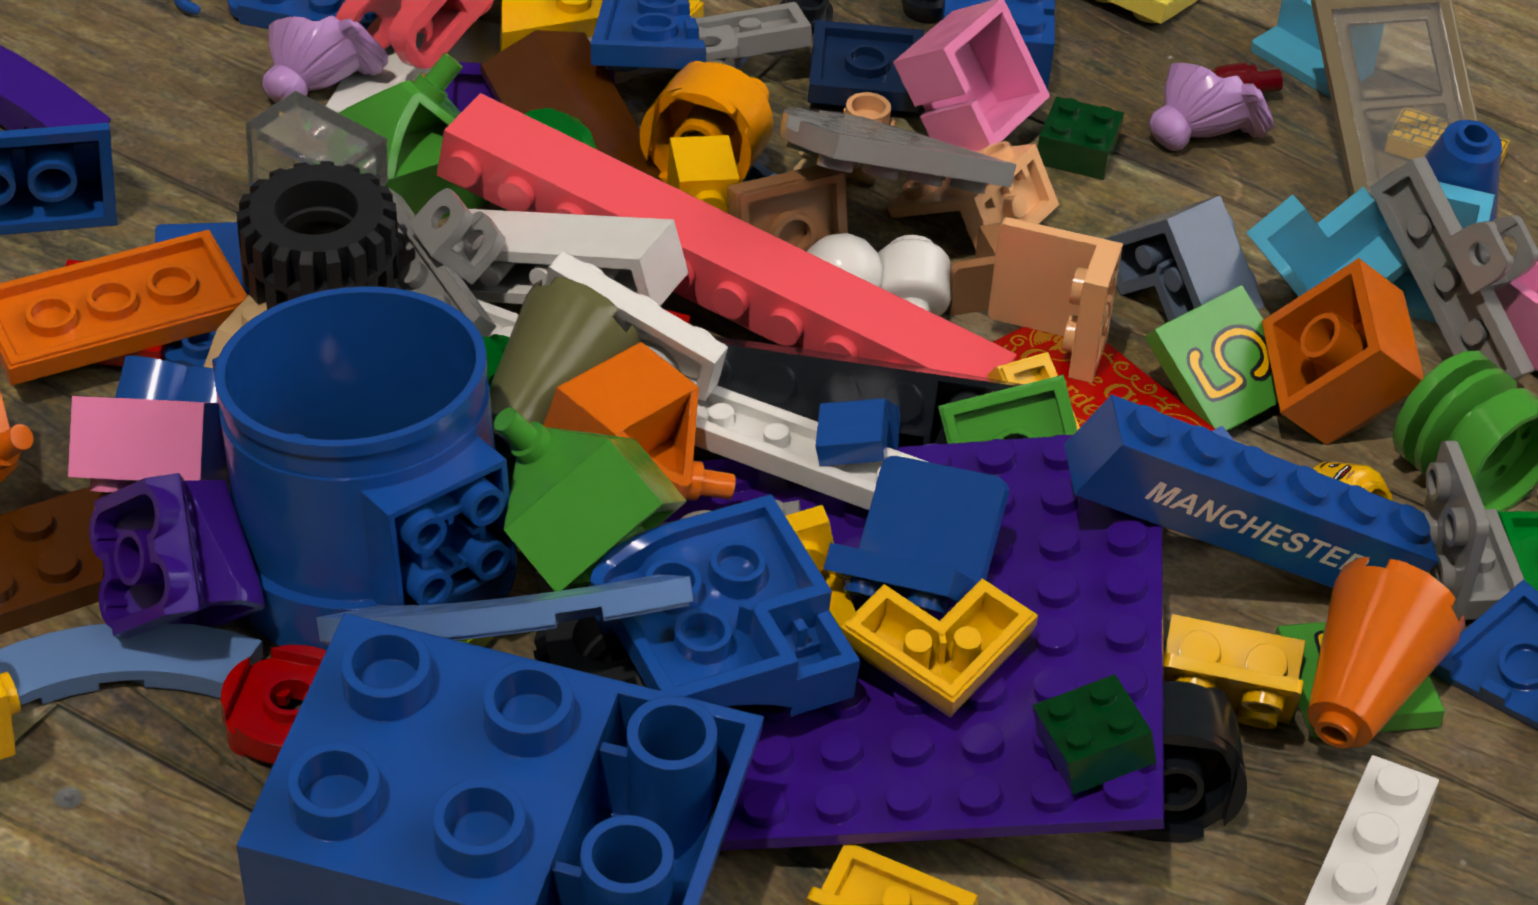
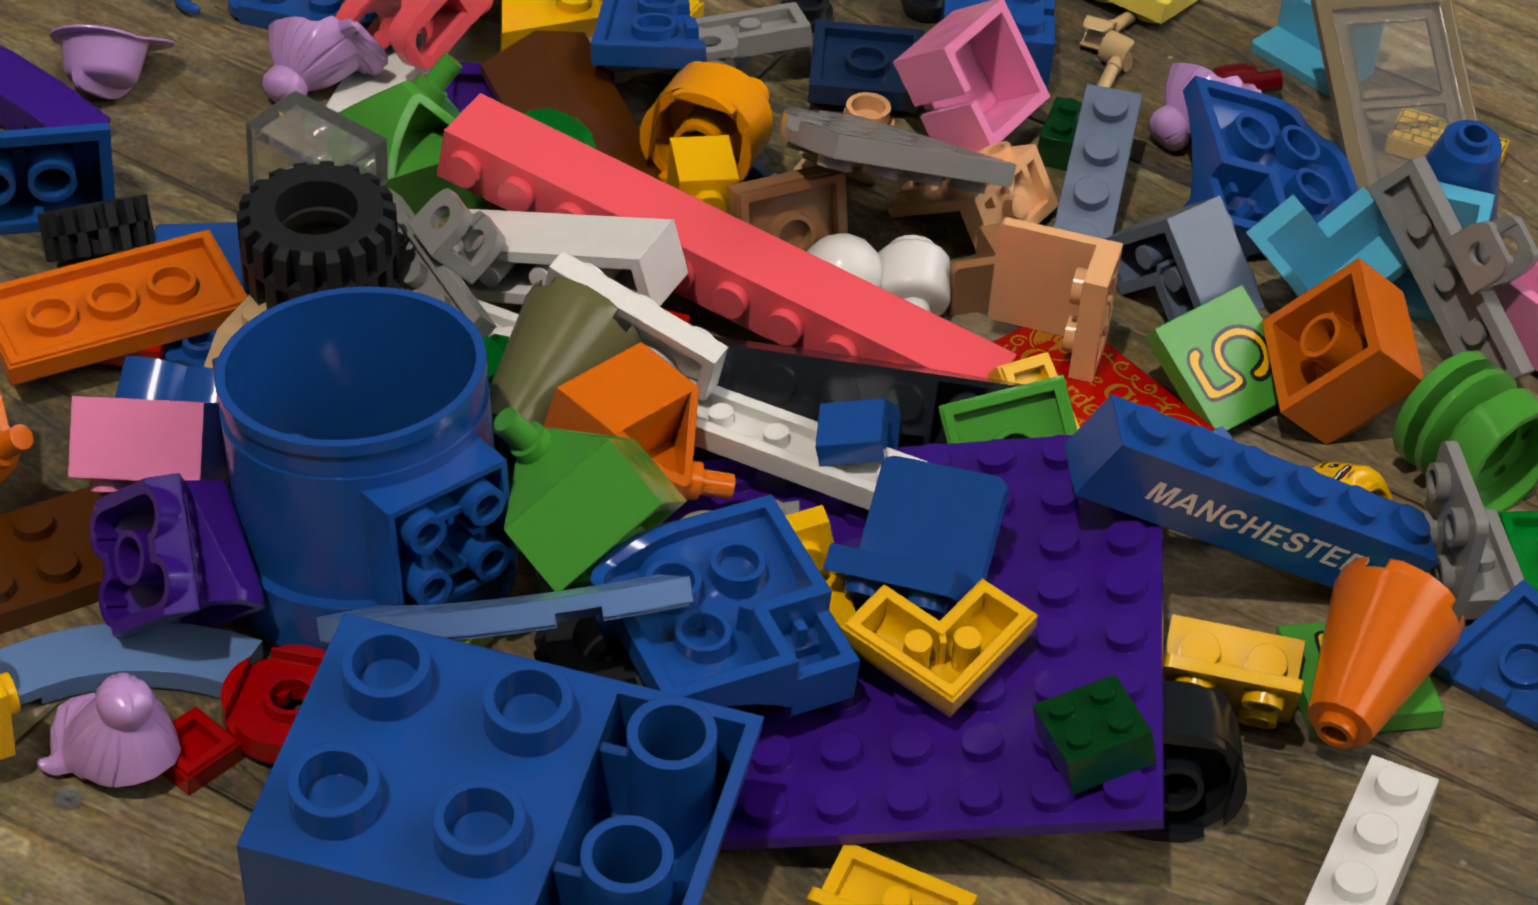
none -> black tyre [37,194,155,262]
none -> lavender hair [37,672,181,788]
none -> lavender piece [49,24,176,100]
none -> red tile [162,706,243,796]
none -> sand blue plate [1054,84,1143,239]
none -> tan hand [1079,10,1136,51]
none -> tan hand [1096,30,1135,88]
none -> blue slope [1182,76,1359,259]

